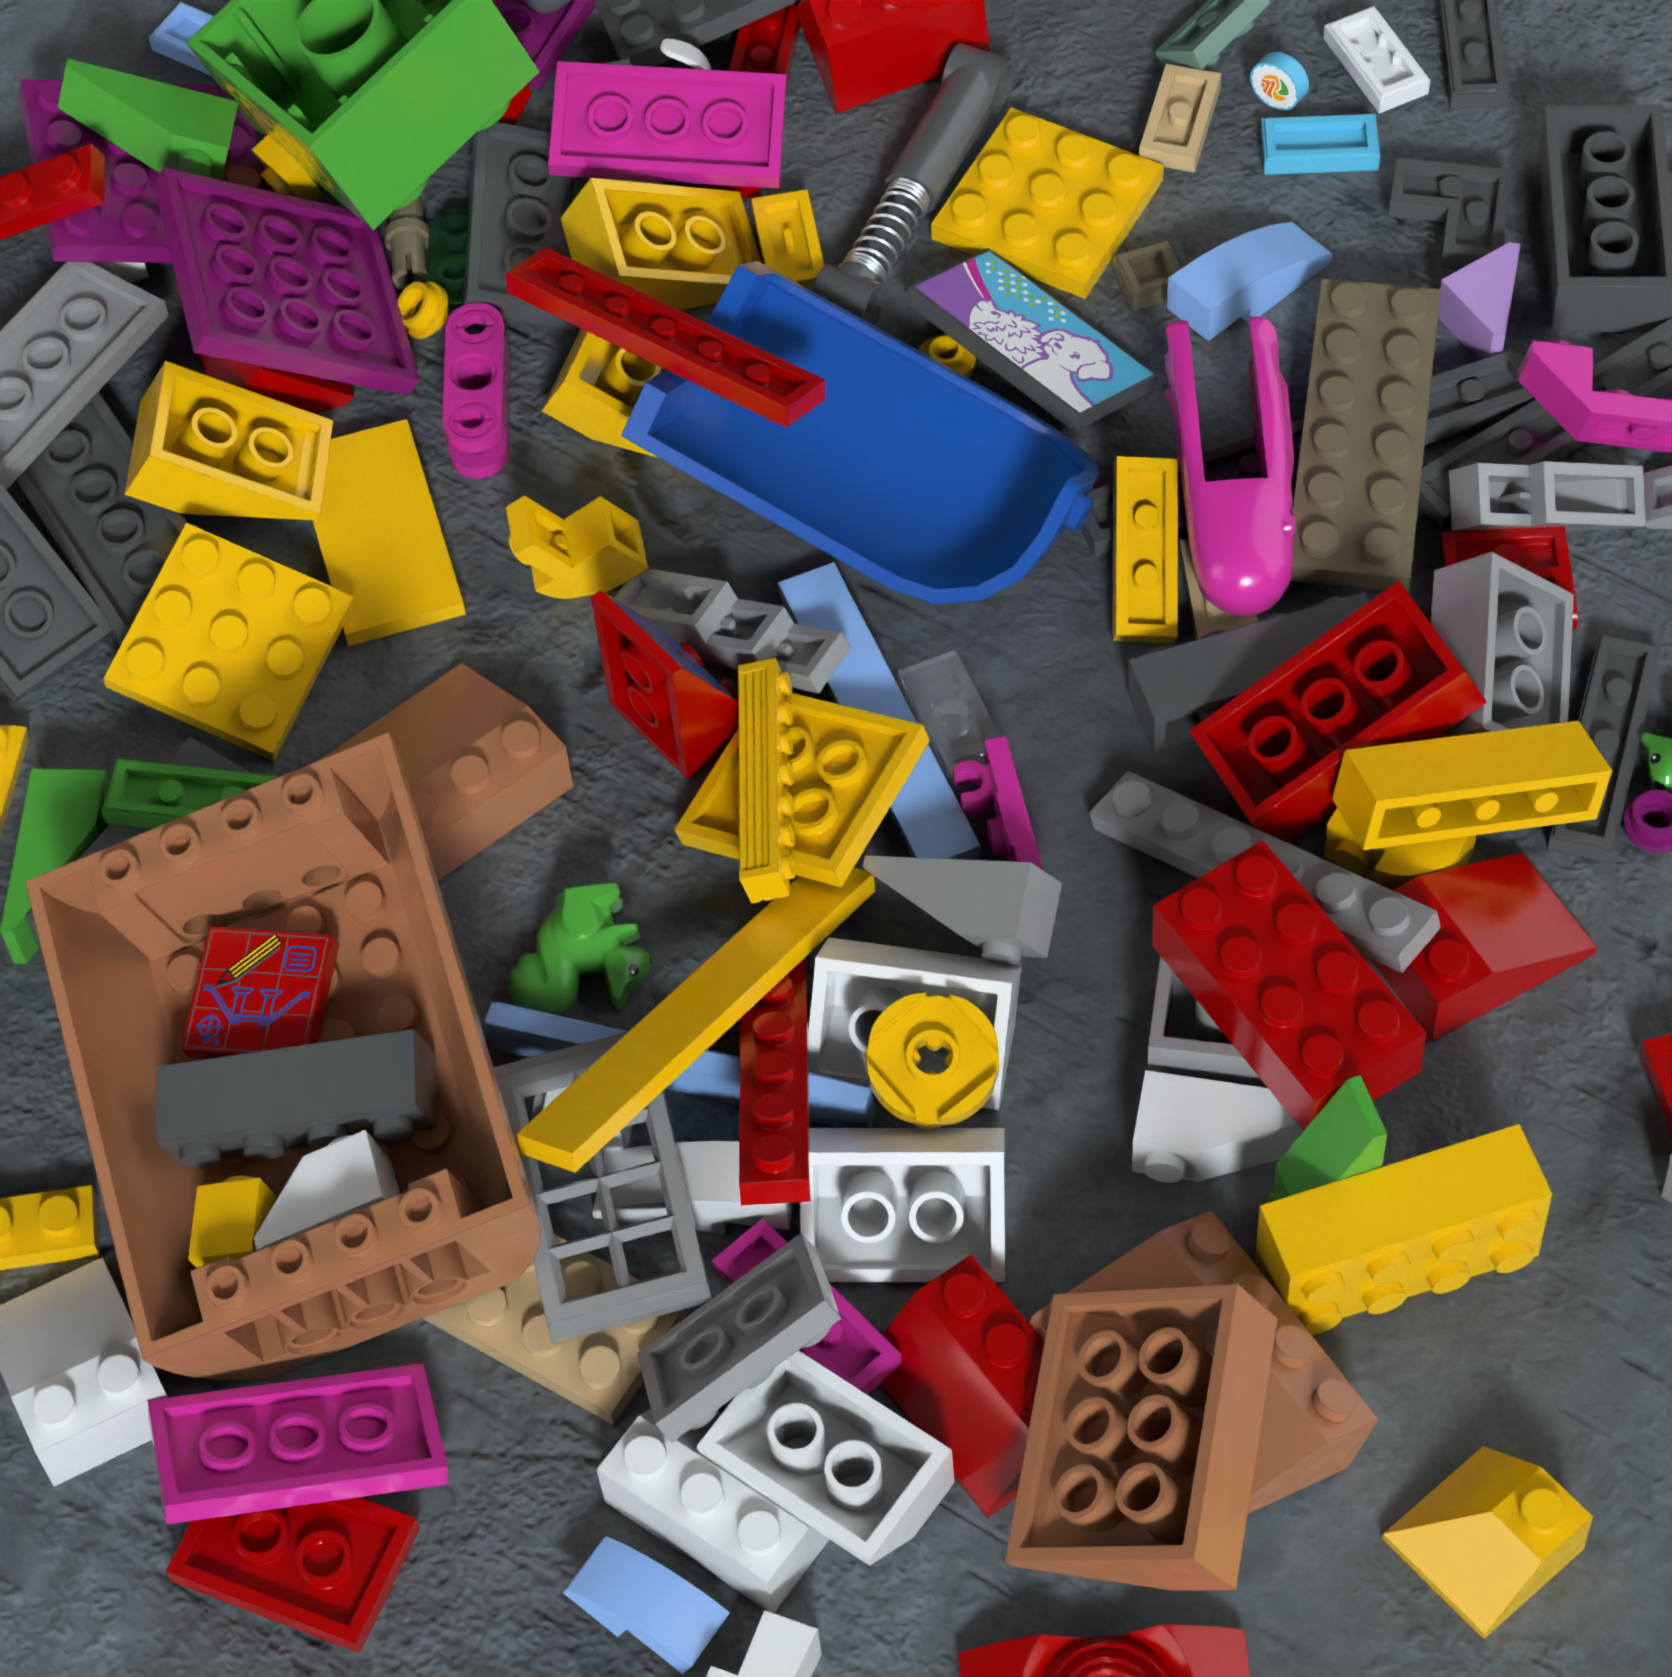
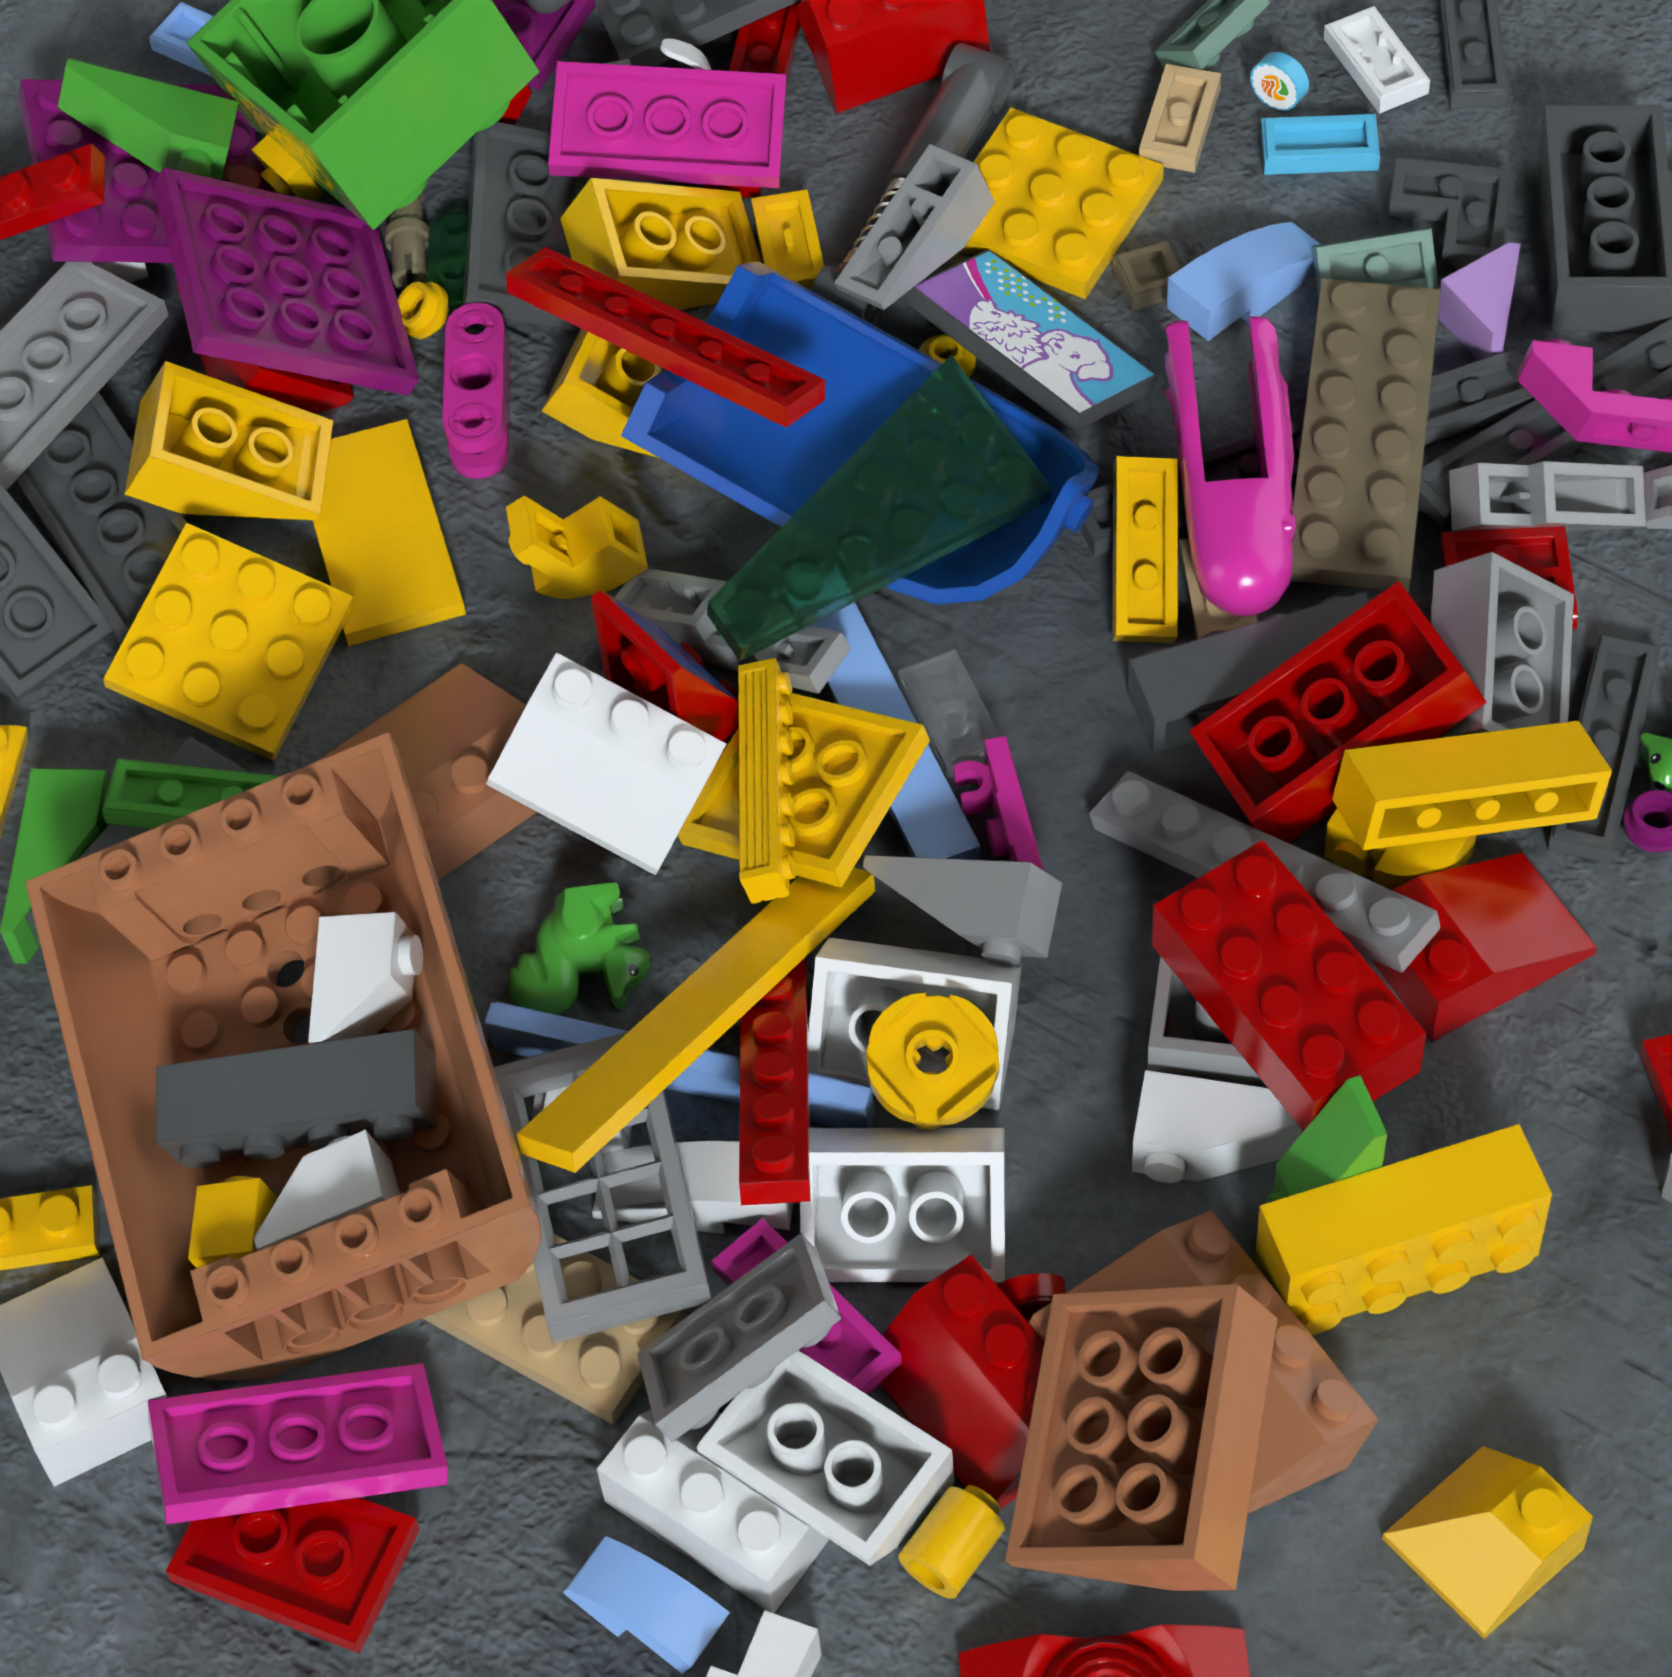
red tile [181,926,340,1059] -> none
none -> white slope [308,912,423,1044]
none -> white slope [486,652,726,875]
none -> clear green wing [707,355,1053,661]
none -> light grey slope [834,144,995,310]
none -> yellow brick [898,1485,1005,1599]
none -> red tile [998,1273,1066,1321]
none -> sand green plate [1312,227,1439,301]

